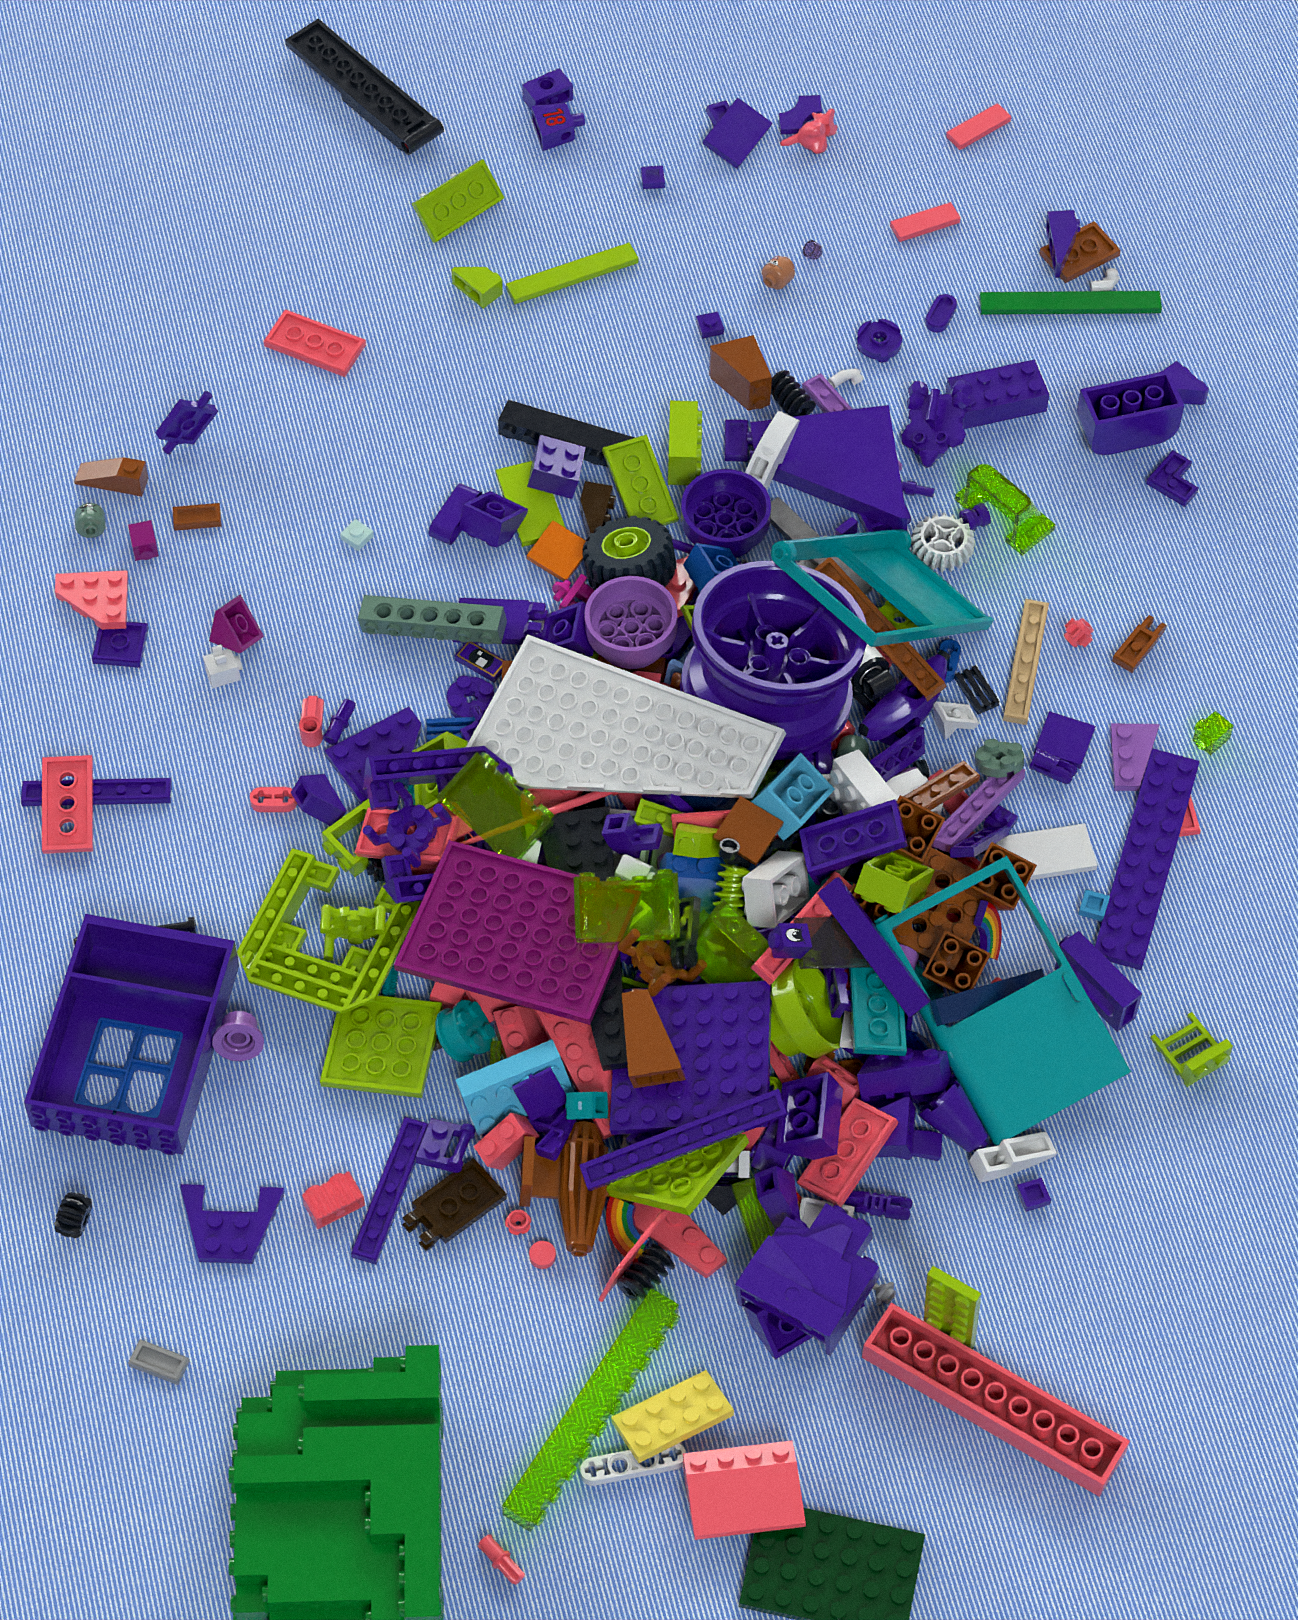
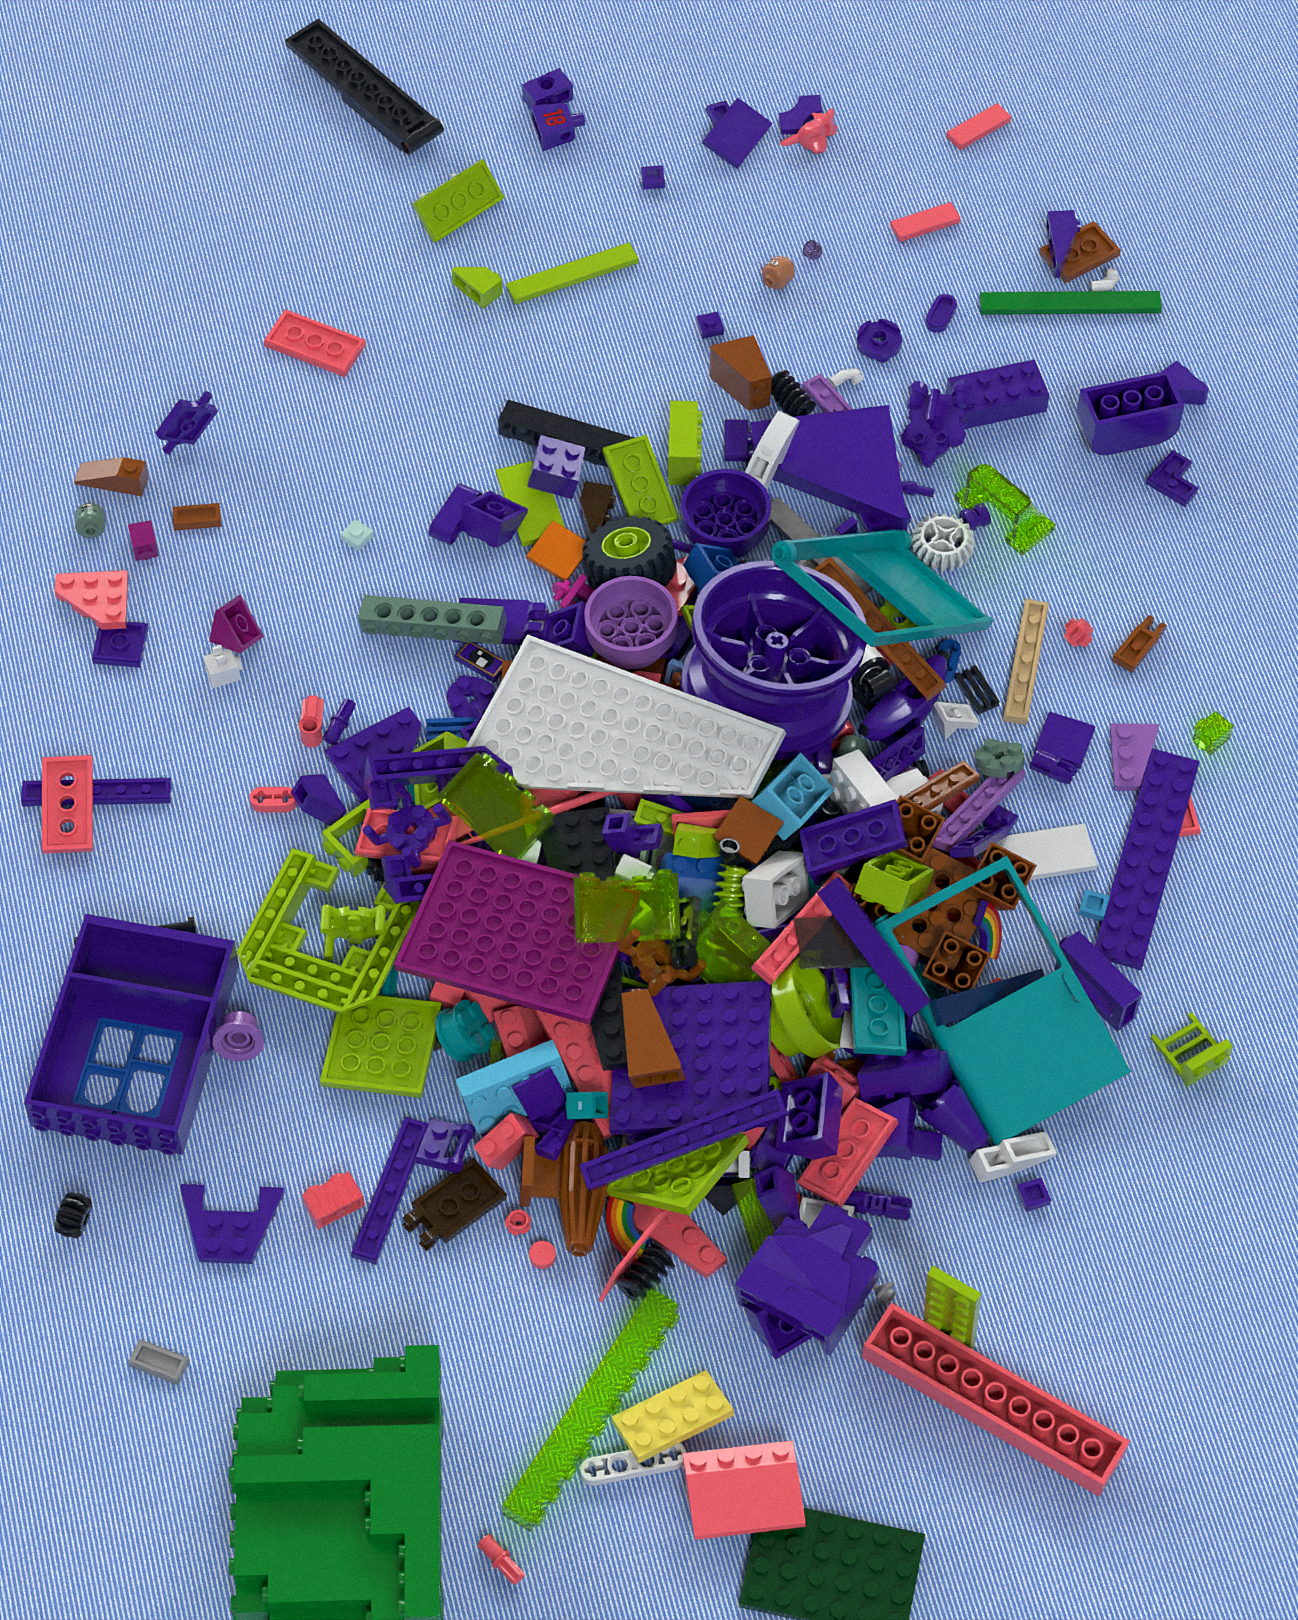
dark purple brick [768,923,812,959] -> none

